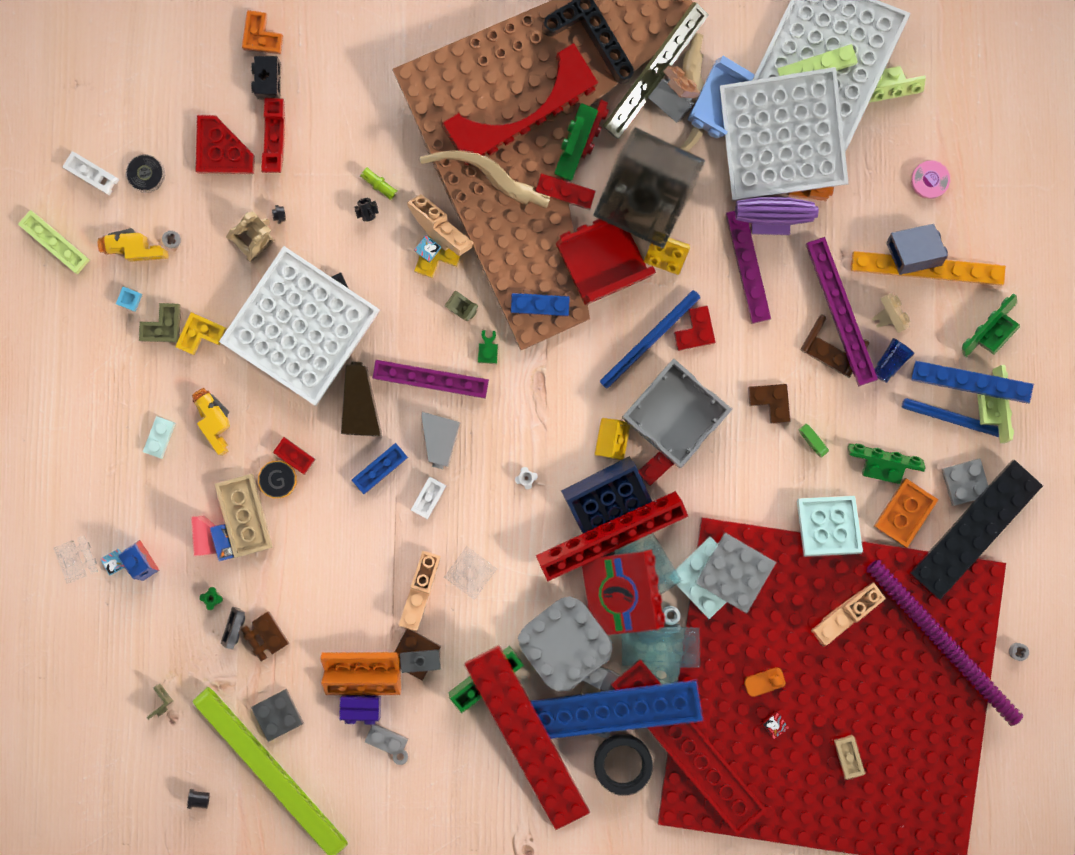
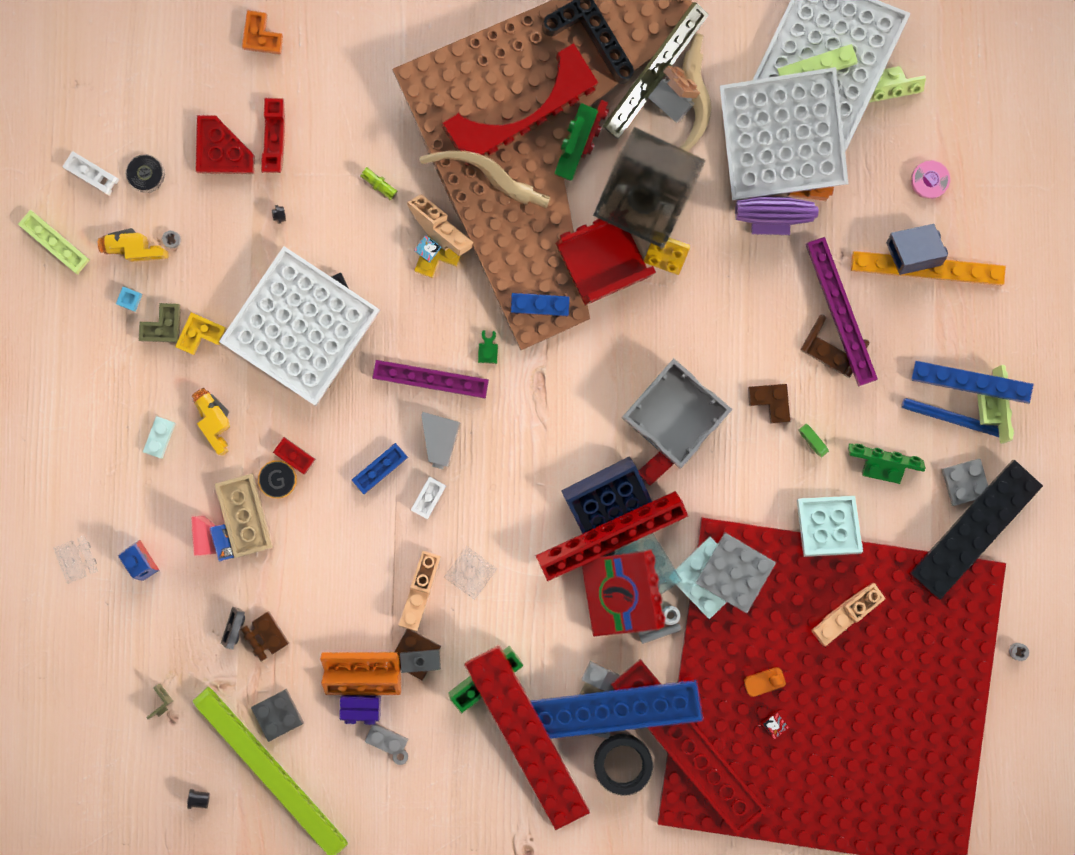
tile [100,549,125,575] -> none
green plate [200,587,223,610] -> none
tan piece [226,211,275,262] -> none
black brick [251,56,281,99] -> none
dark brown slope [341,362,382,437] -> none
black gear [354,198,379,222] -> none
olive bracket [445,291,478,321] -> none
white plate [515,467,538,489] -> none
light grey plate [518,596,612,691] -> none
red plate [535,173,596,210] -> none
yellow panel [595,418,630,460] -> none
blue axle [600,290,700,389] -> none
clear light blue plate [621,627,700,684] -> none
red plate [674,306,716,351] -> none
light blue panel [687,56,755,138] -> none
magenta plate [726,211,771,324] -> none
tan plate [834,735,865,780] -> none
magenta piece [867,560,1023,726] -> none
tan plate [872,293,911,333] -> none
orange plate [873,478,938,548] -> none
clear blue plant [874,338,915,383] -> none
green bracket [962,293,1020,357] -> none

